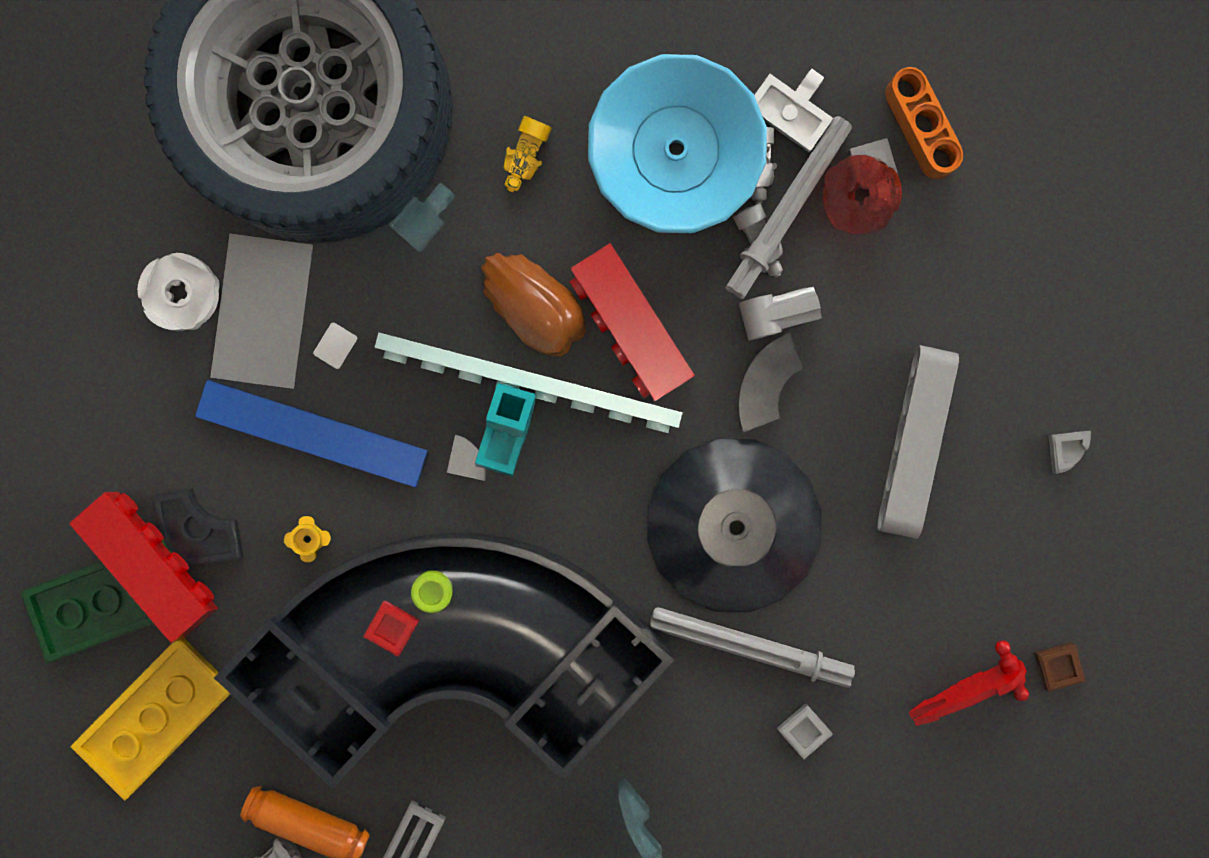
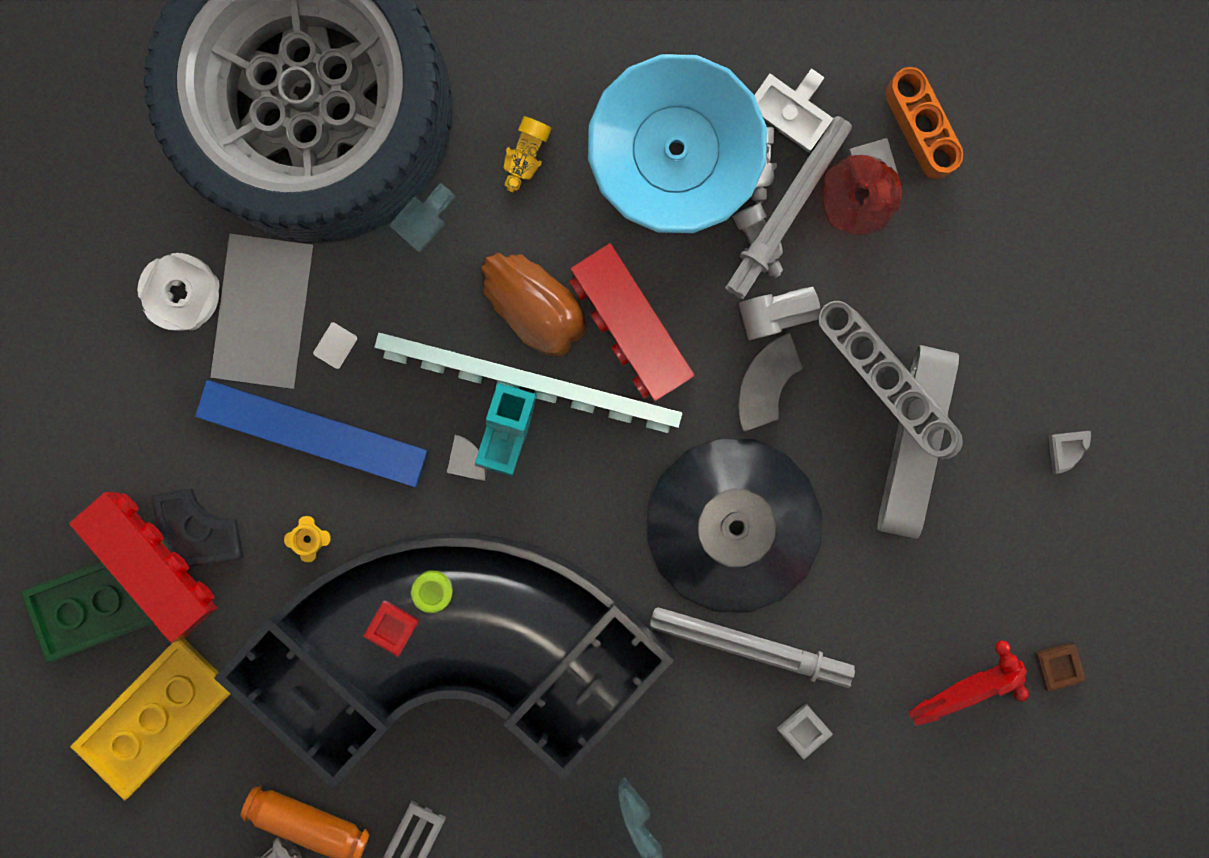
none -> light grey beam [819,301,963,459]

